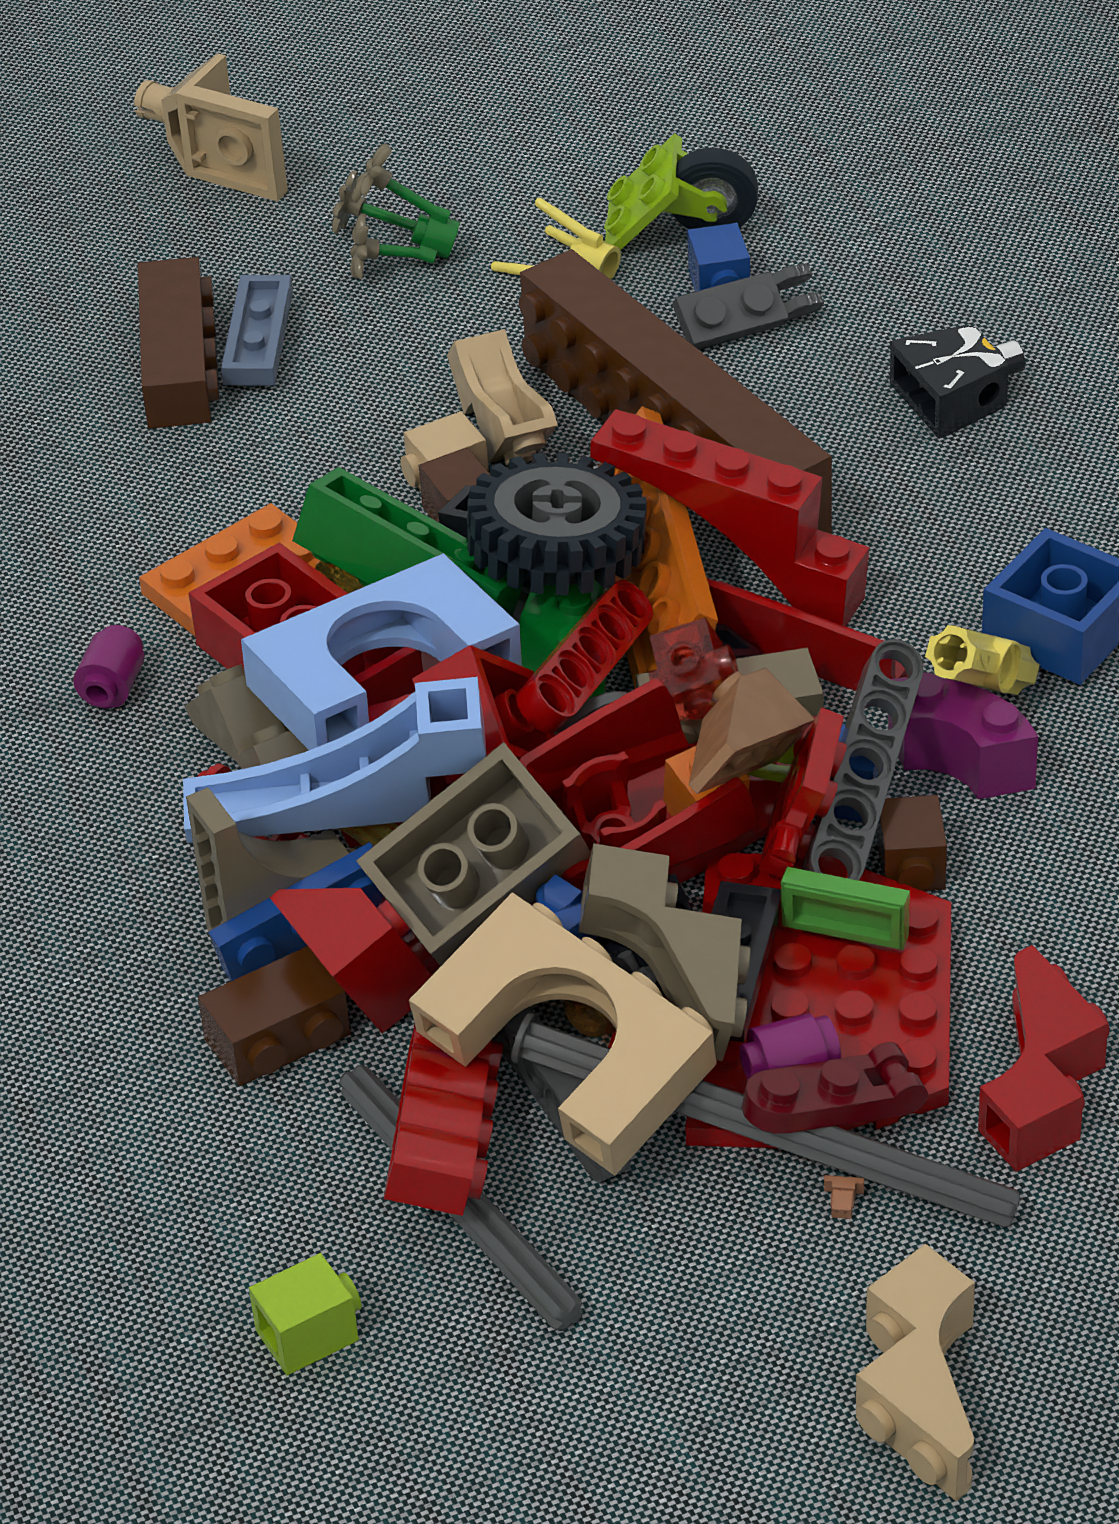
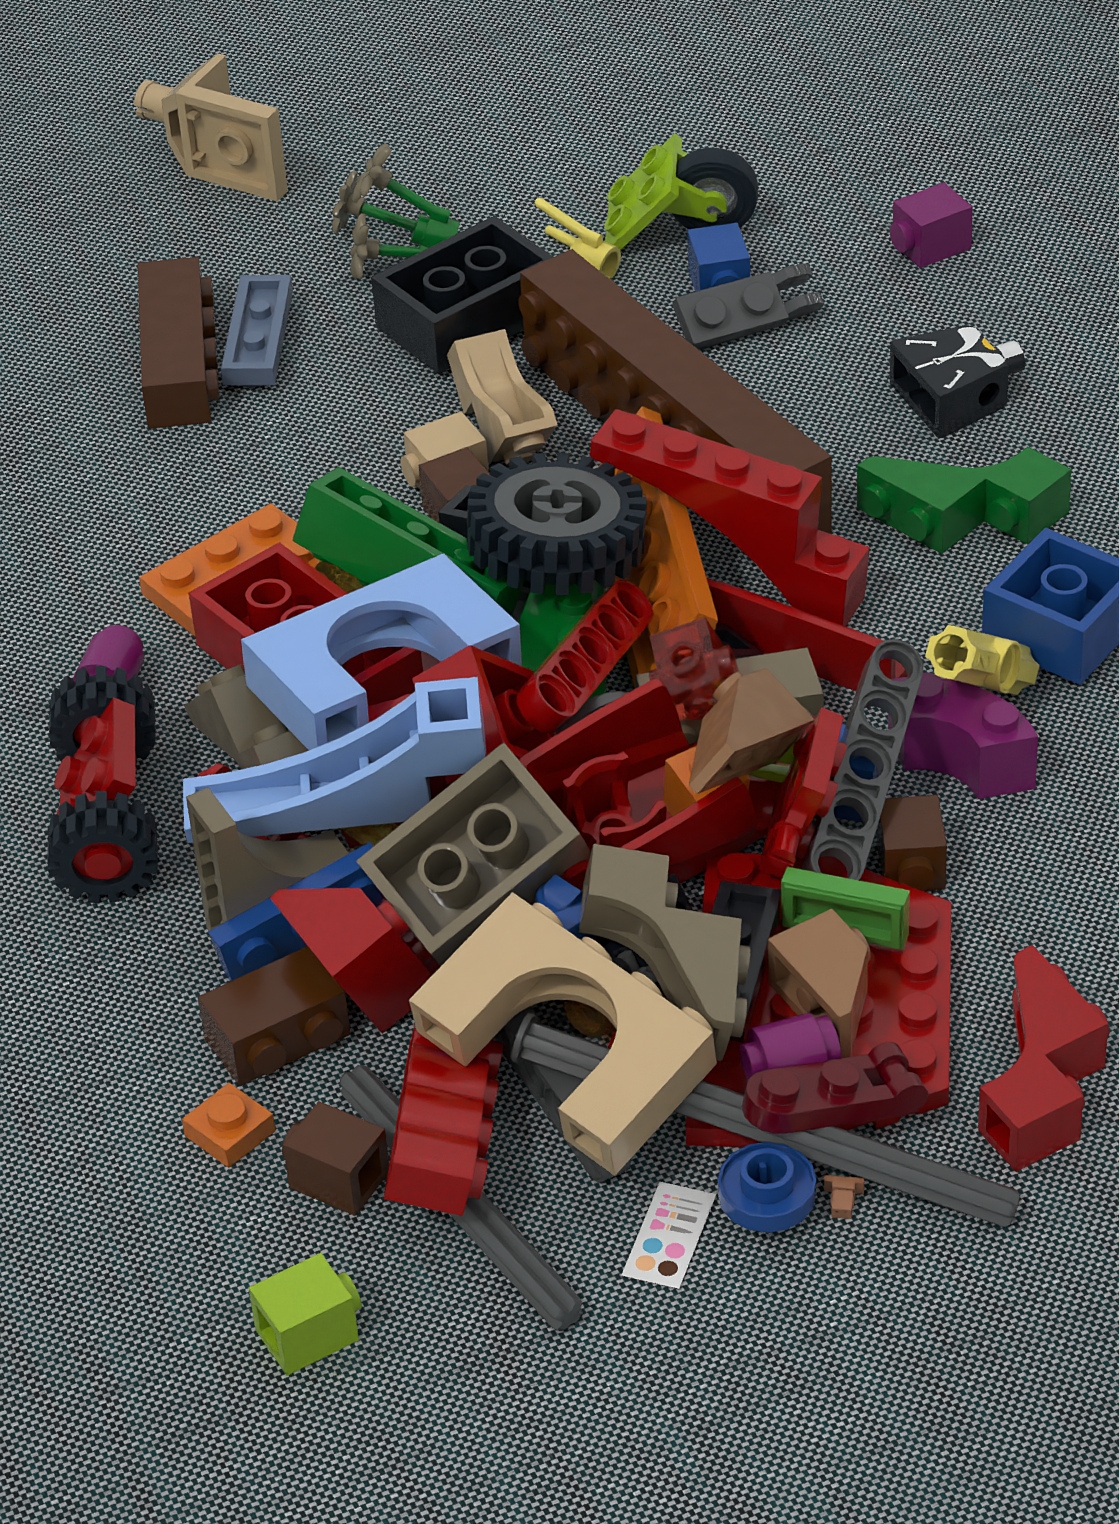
tan arch [856,1244,975,1501] -> none
none -> black plate [47,666,158,903]
none -> orange plate [182,1082,276,1168]
none -> reddish brown brick [282,1101,389,1216]
none -> black brick [371,216,553,374]
none -> white sticker [621,1182,716,1289]
none -> blue plate [718,1142,816,1233]
none -> medium nougat slope [768,909,871,1058]
none -> green arch [857,447,1072,554]
none -> magenta brick [890,182,973,268]

